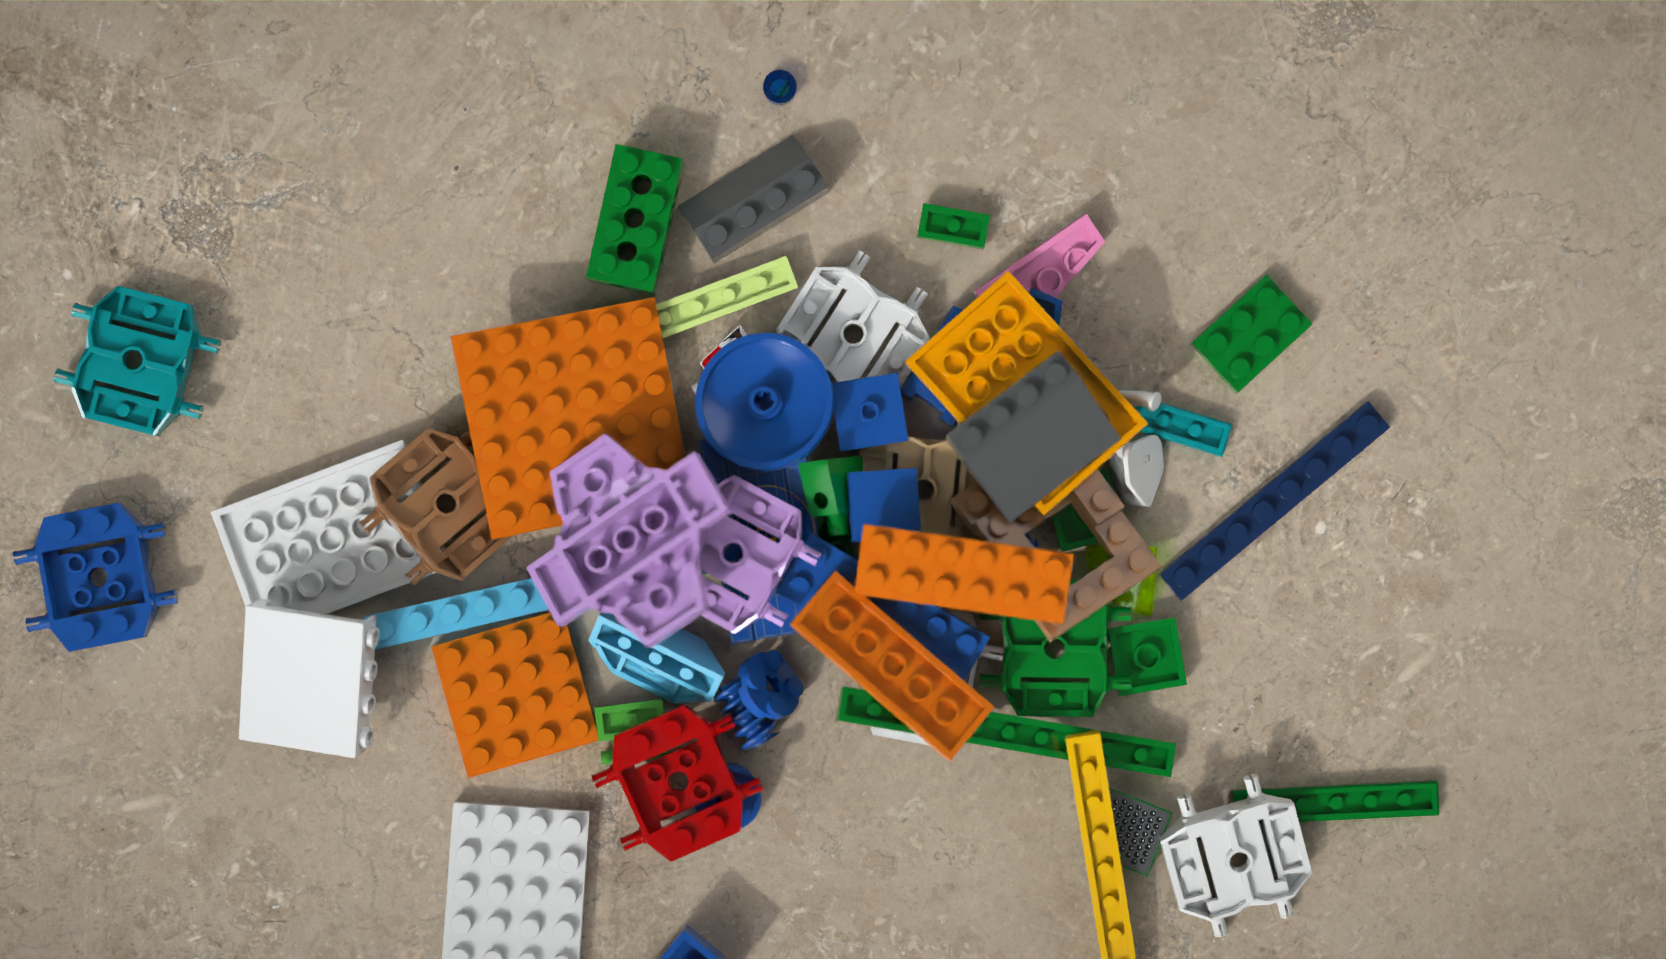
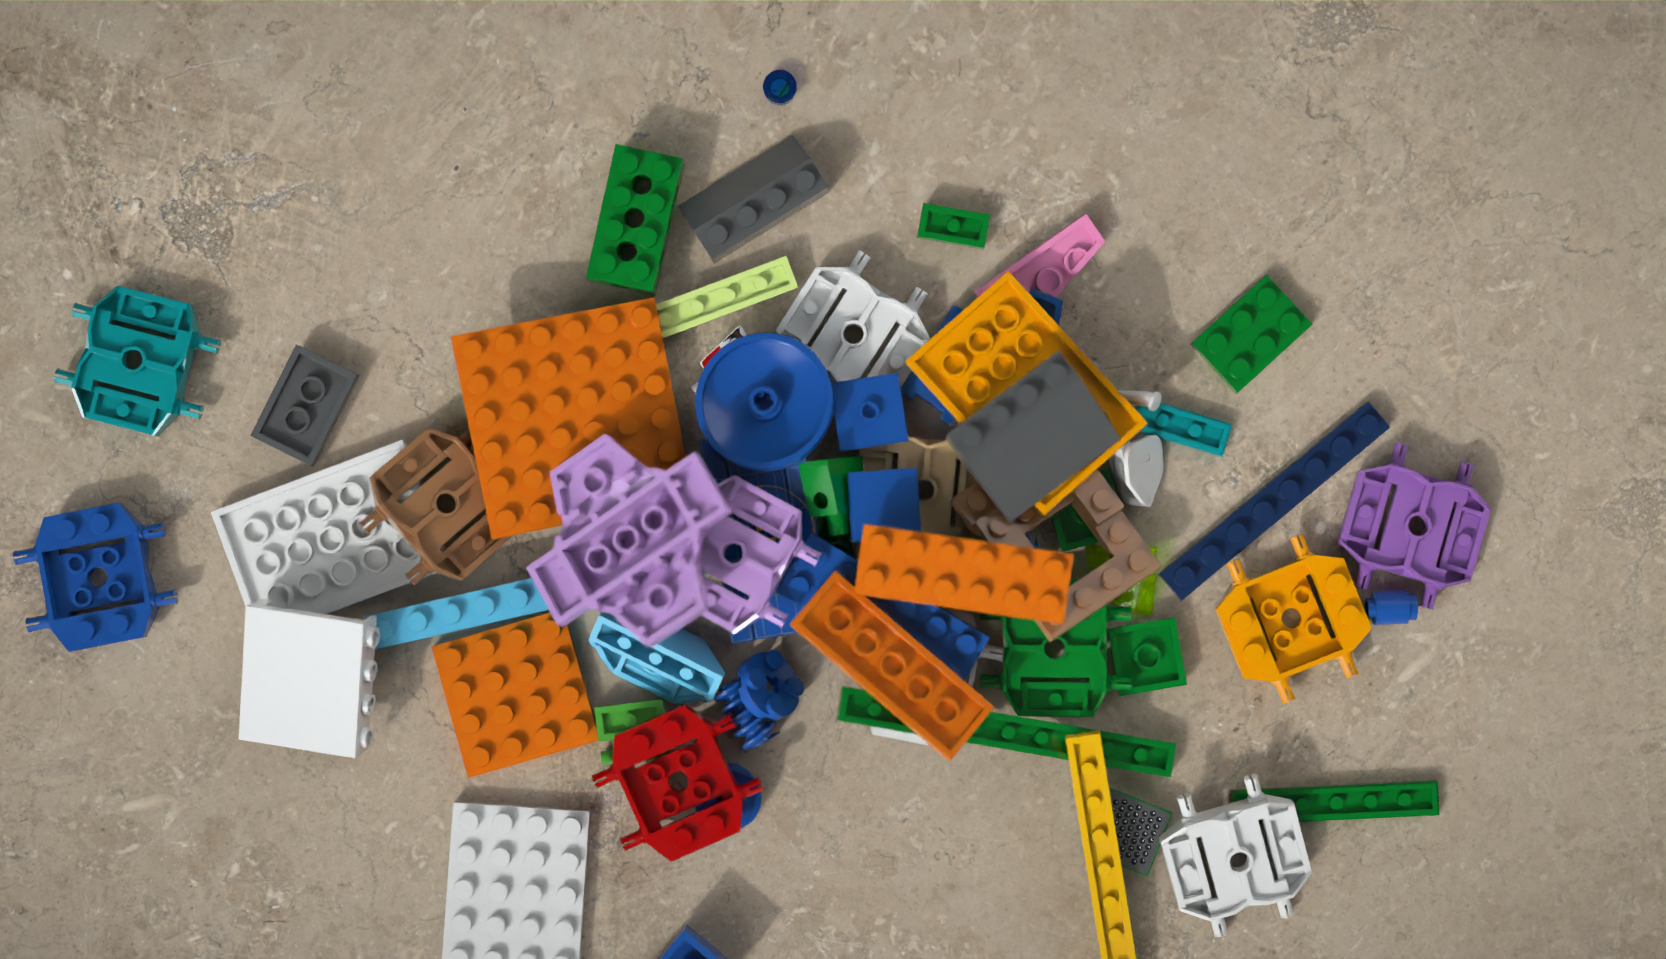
none -> dark grey plate [250,344,360,466]
none -> light orange piece [1215,533,1372,704]
none -> medium lavender piece [1336,442,1491,610]
none -> blue brick [1365,590,1418,625]

